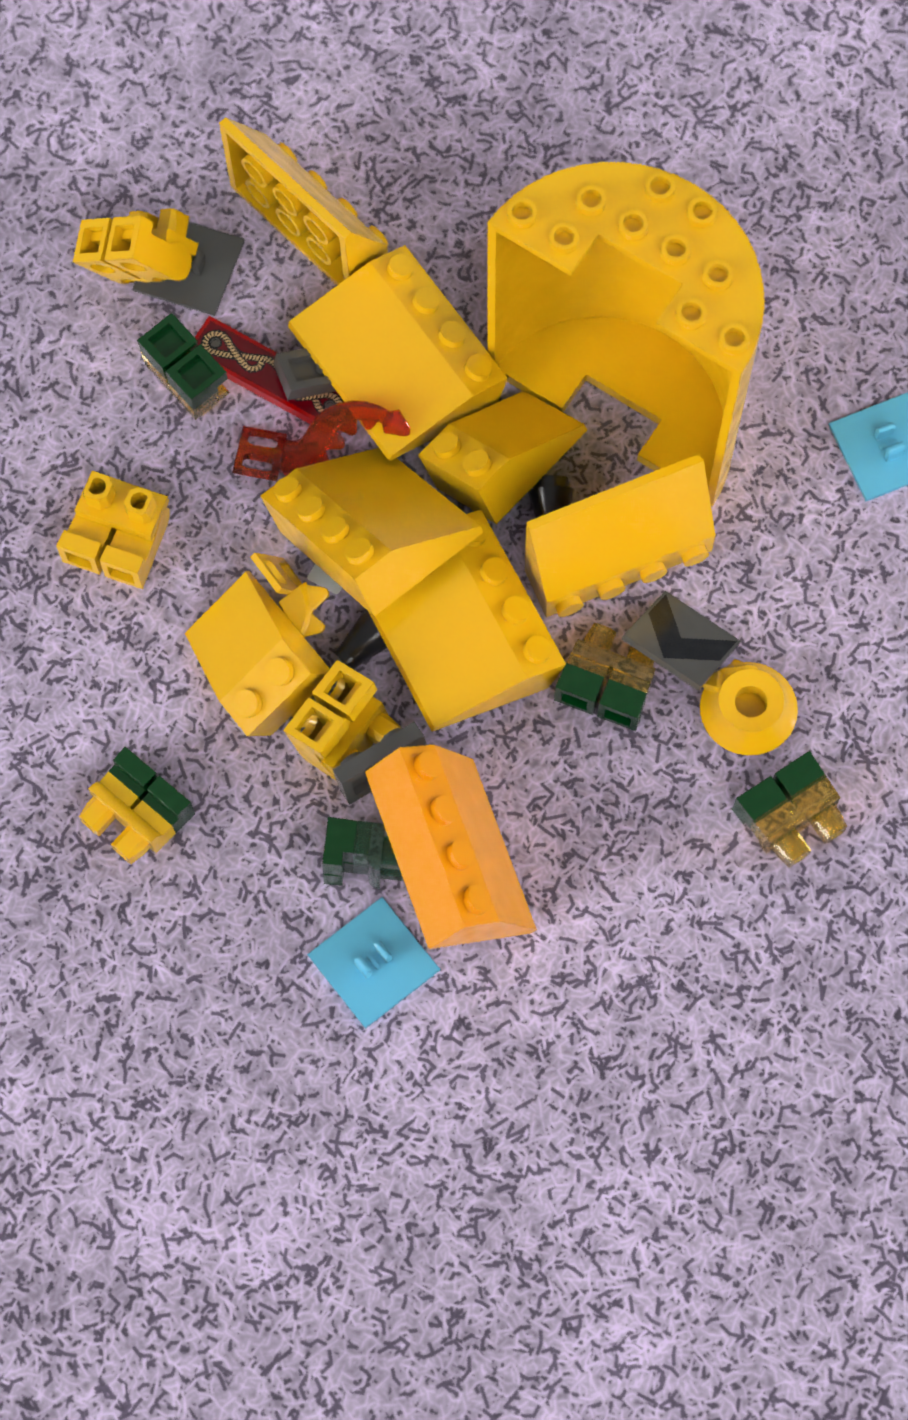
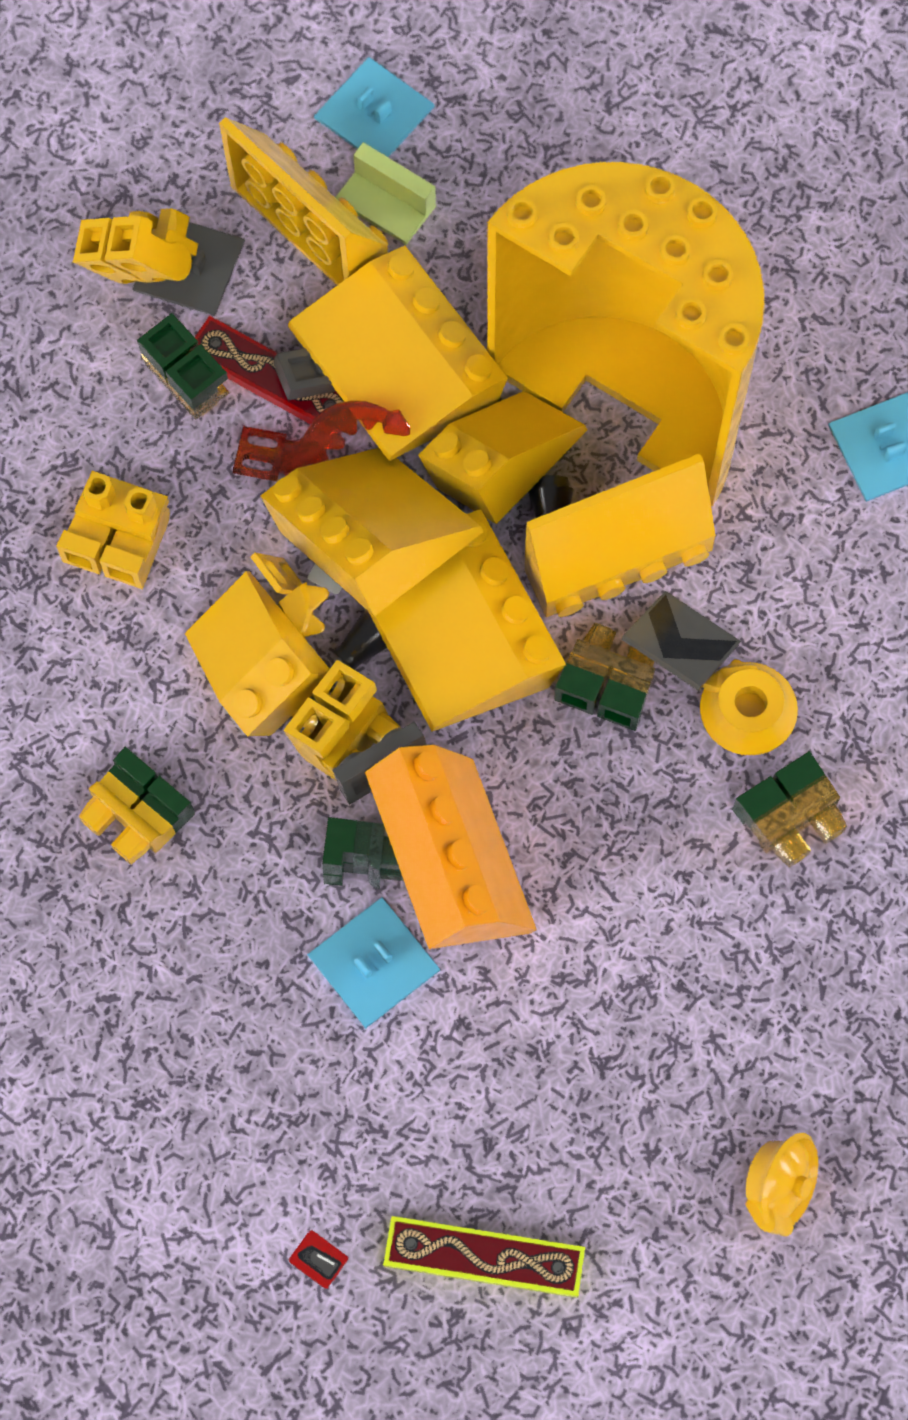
none -> sticker [289,1230,348,1289]
none -> medium azure piece [314,57,435,157]
none -> yellowish green panel [335,142,436,245]
none -> tile [383,1216,585,1298]
none -> yellow piece [745,1132,819,1237]

